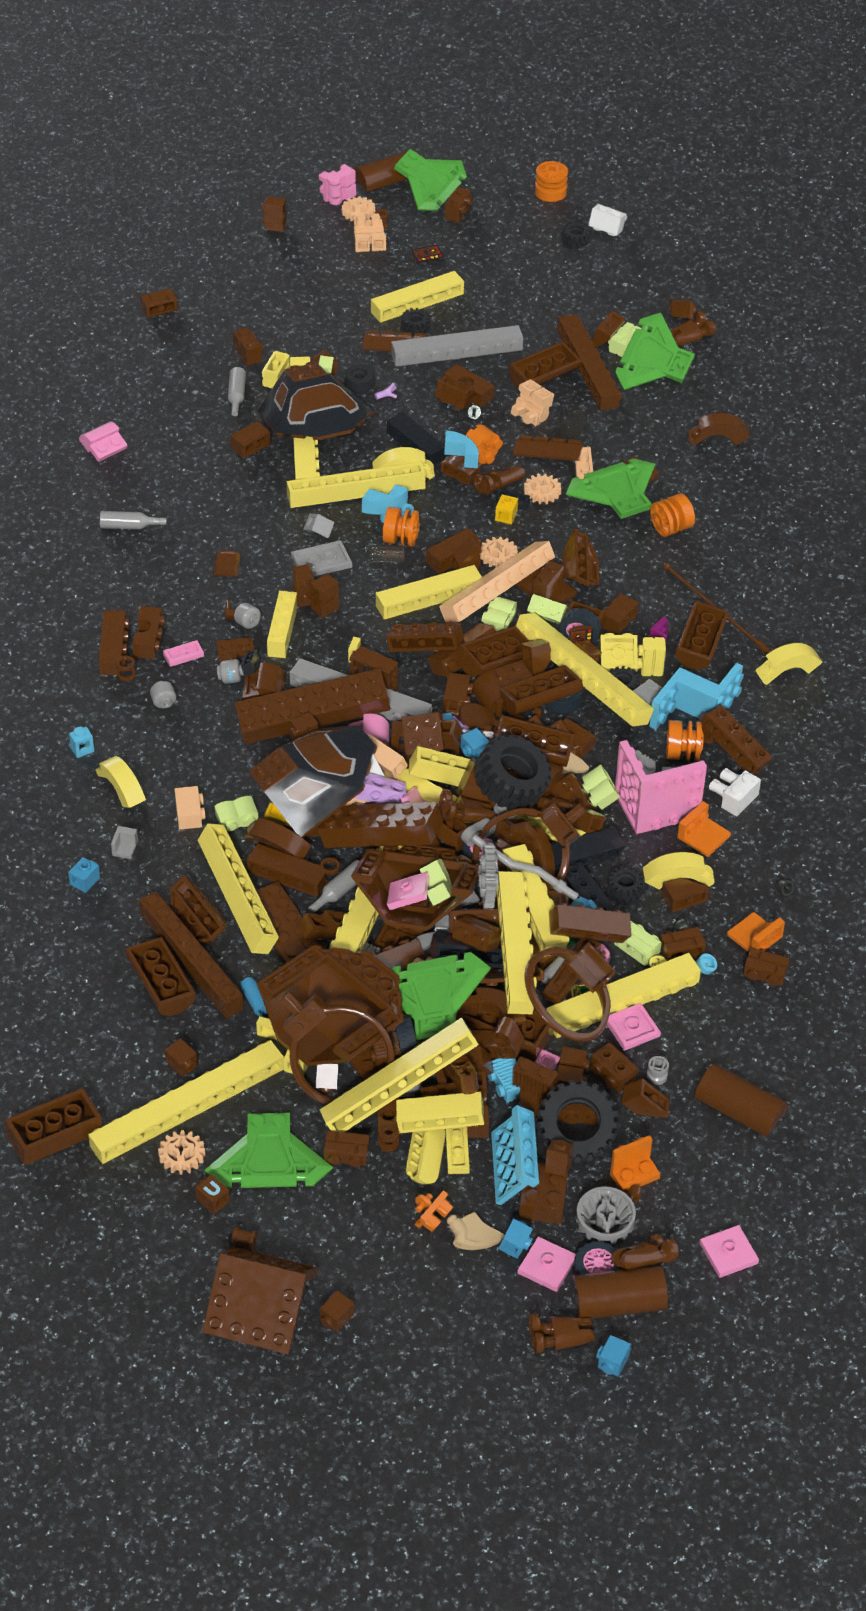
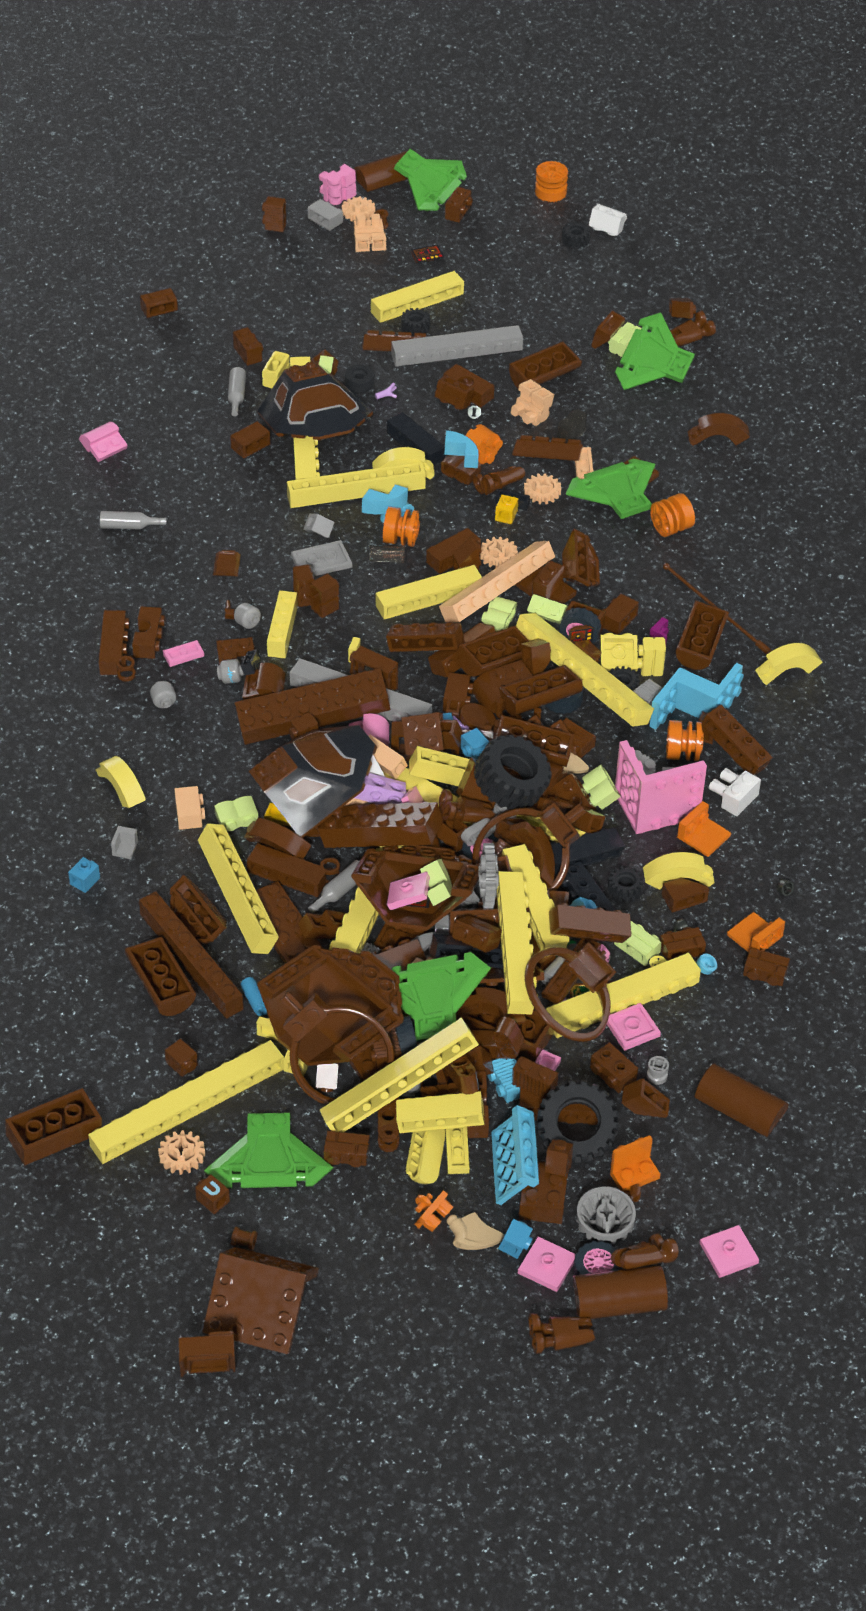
medium azure brick [69,727,94,758] -> none
reddish brown brick [320,1290,354,1332] -> none
light grey bar [471,834,579,901] -> none
reddish brown brick [557,314,622,411] -> none
reddish brown piece [557,1047,590,1085] -> none
dark azure brick [596,1335,631,1377] -> none
none -> reddish brown piece [179,1331,235,1378]
none -> light grey brick [308,199,343,231]

